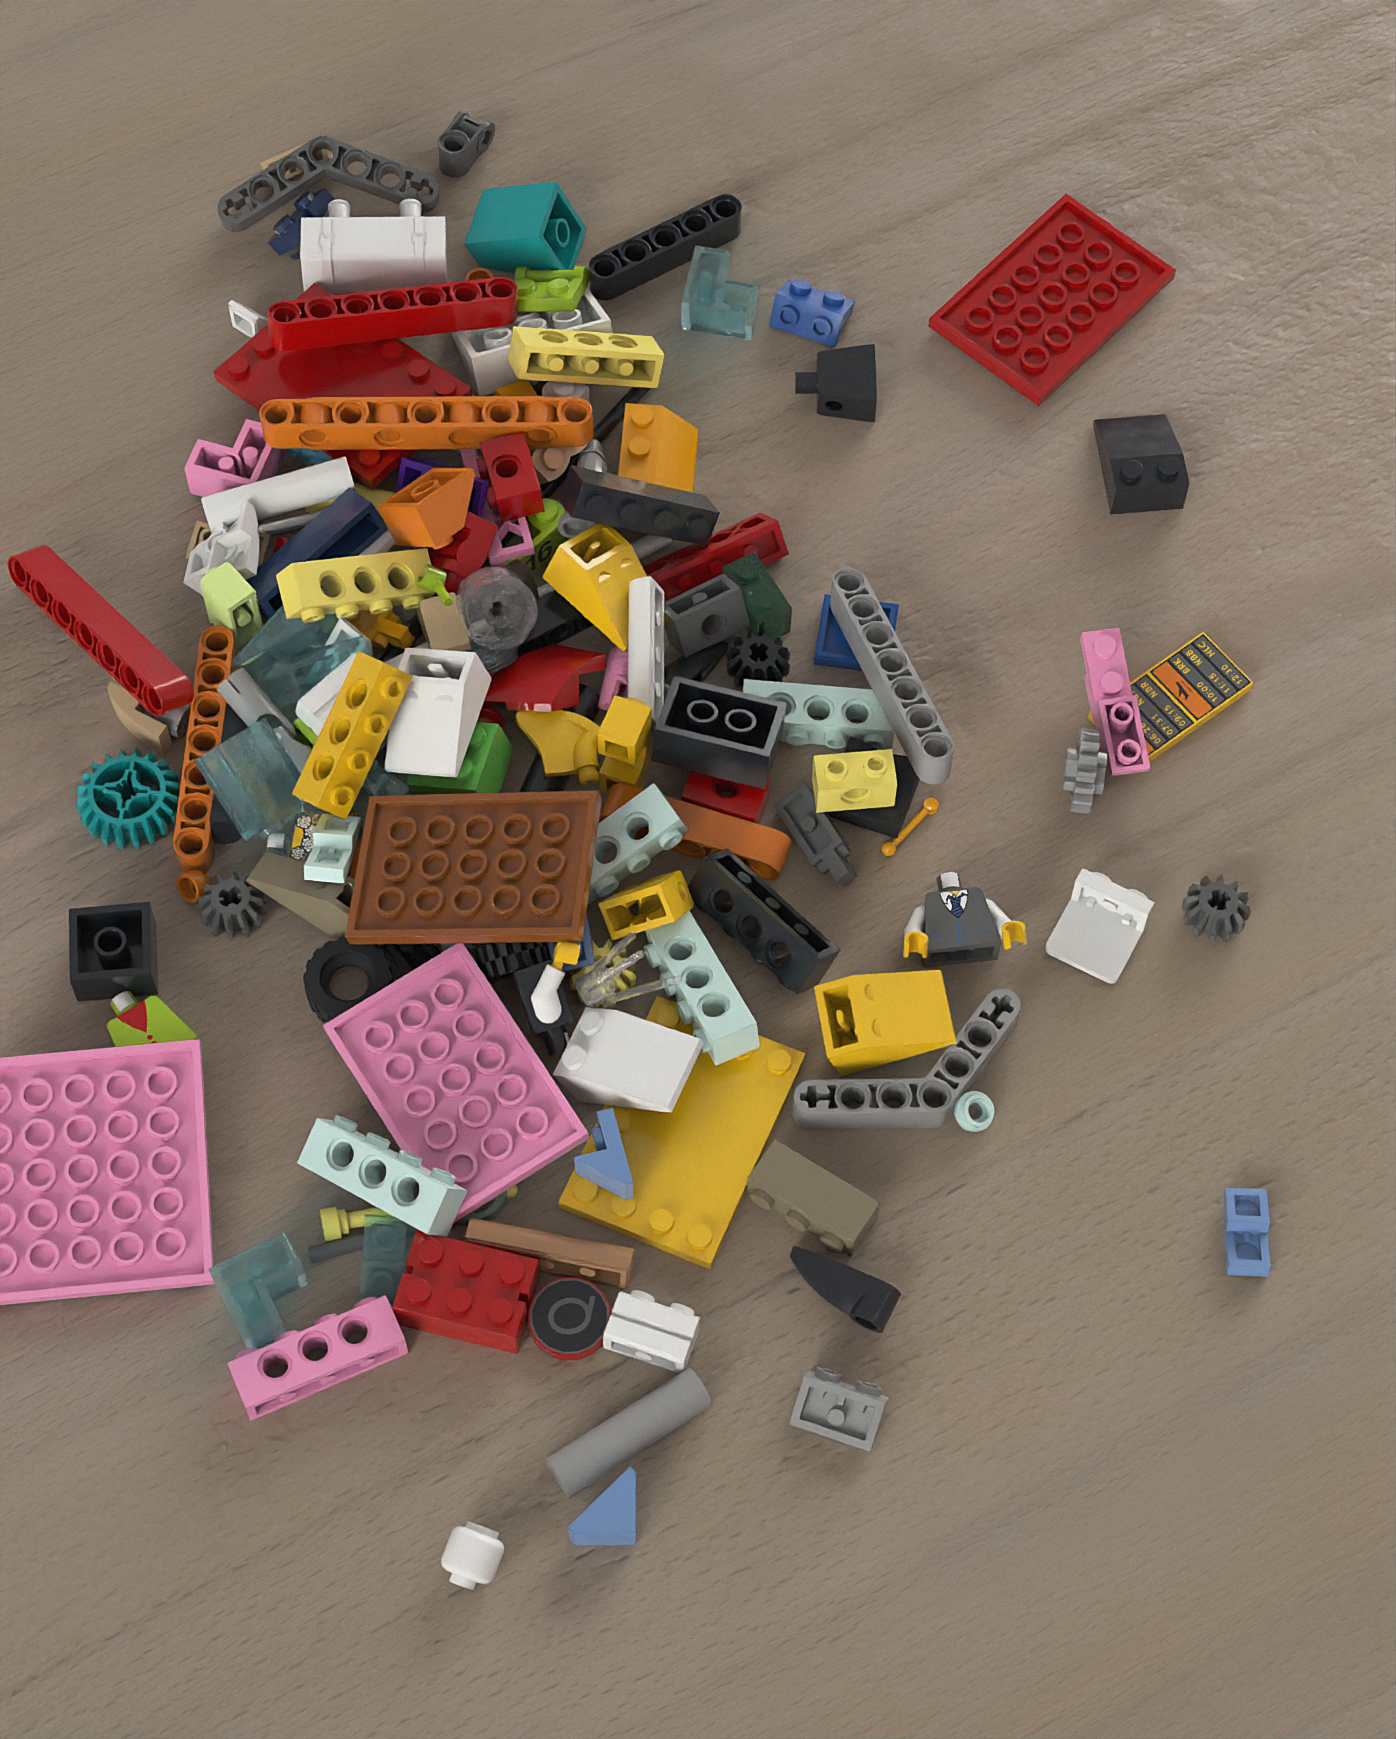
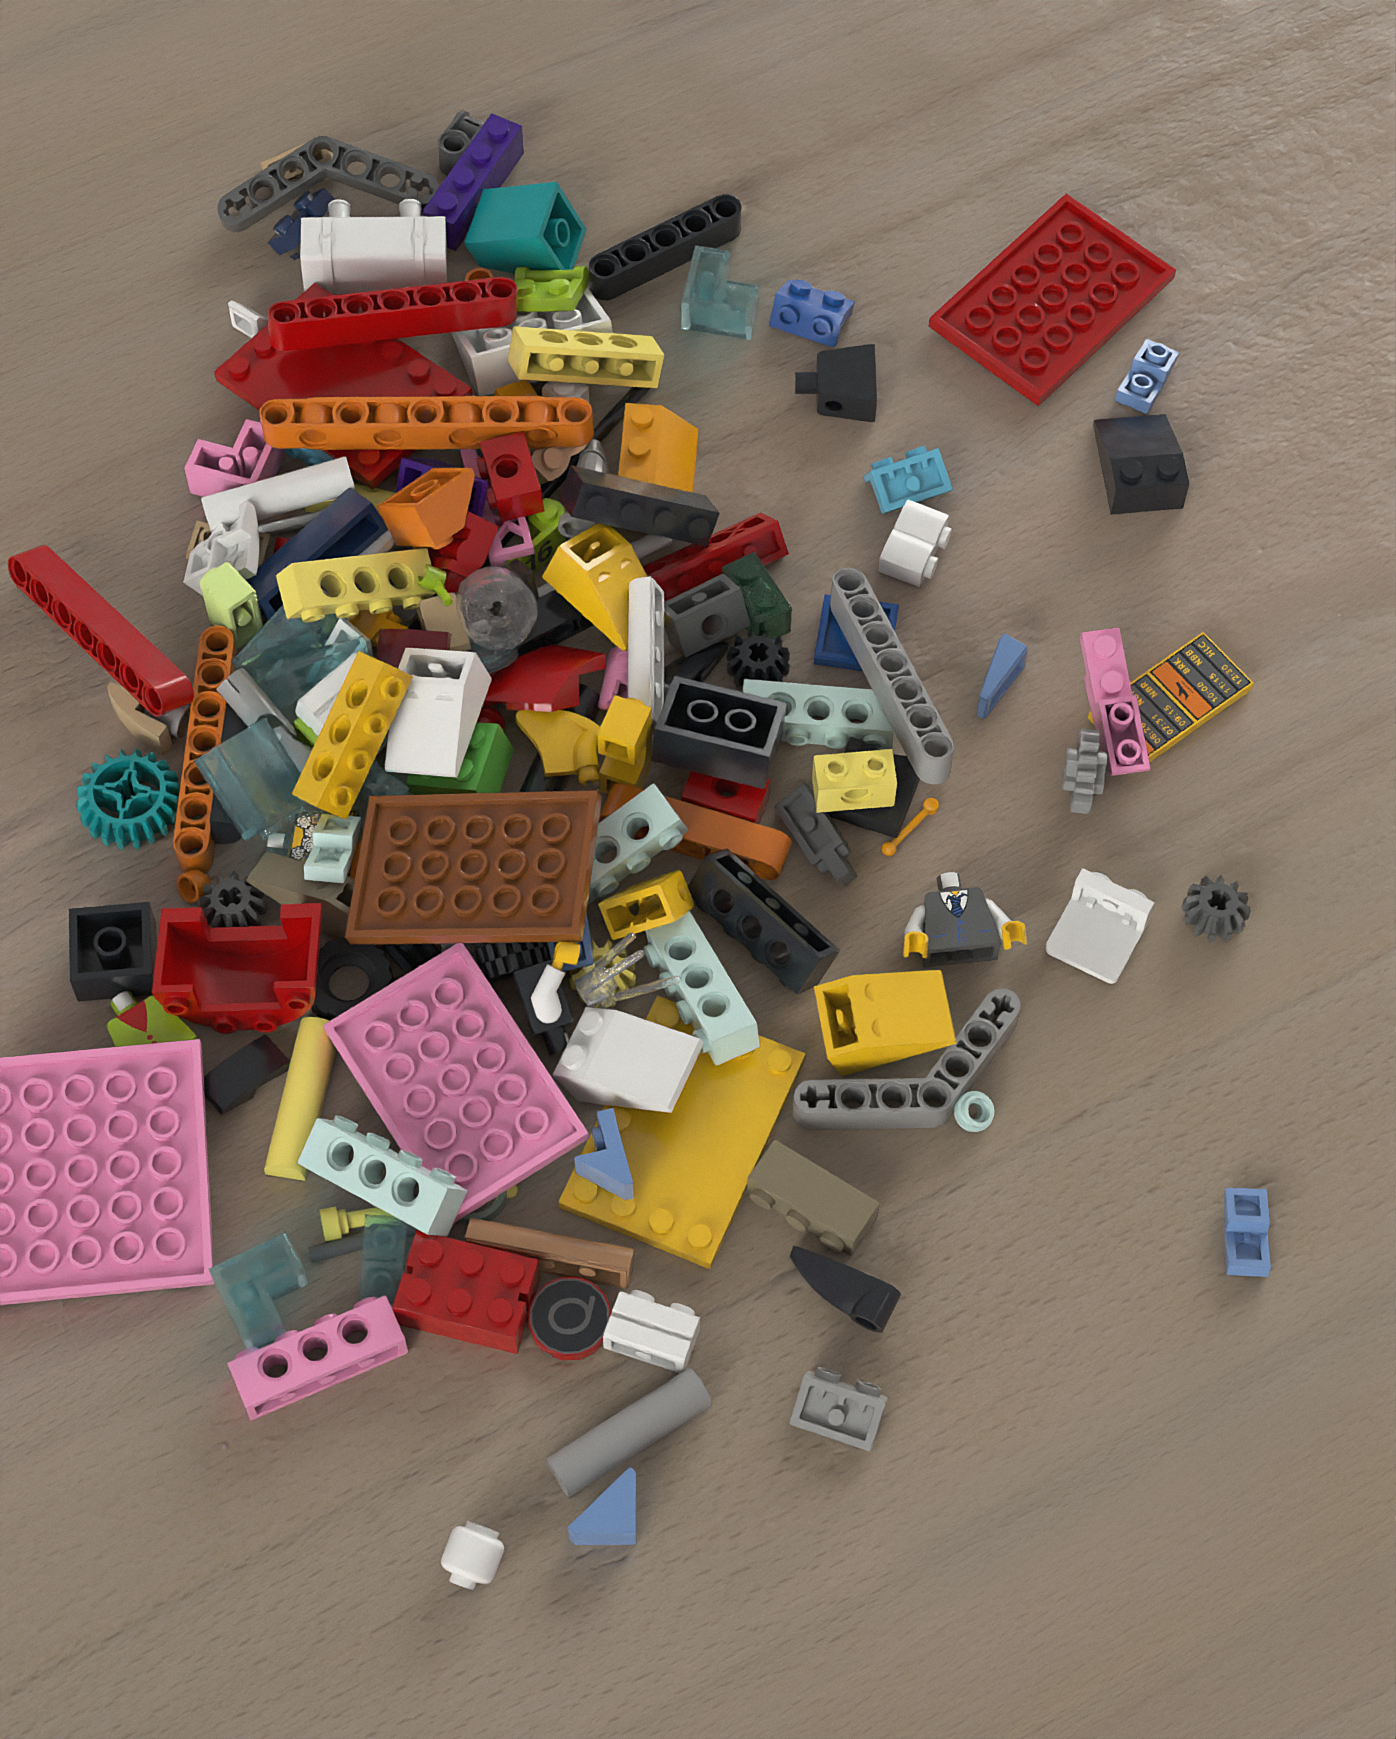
none -> red cylinder [152,903,322,1034]
none -> black slope [204,1034,290,1115]
none -> light yellow brick [264,1017,337,1181]
none -> dark red slope [376,629,452,669]
none -> dark purple brick [422,113,524,251]
none -> medium azure bracket [863,446,953,515]
none -> white brick [878,500,952,587]
none -> medium blue slope [977,634,1028,719]
none -> medium blue slope [1114,339,1179,414]

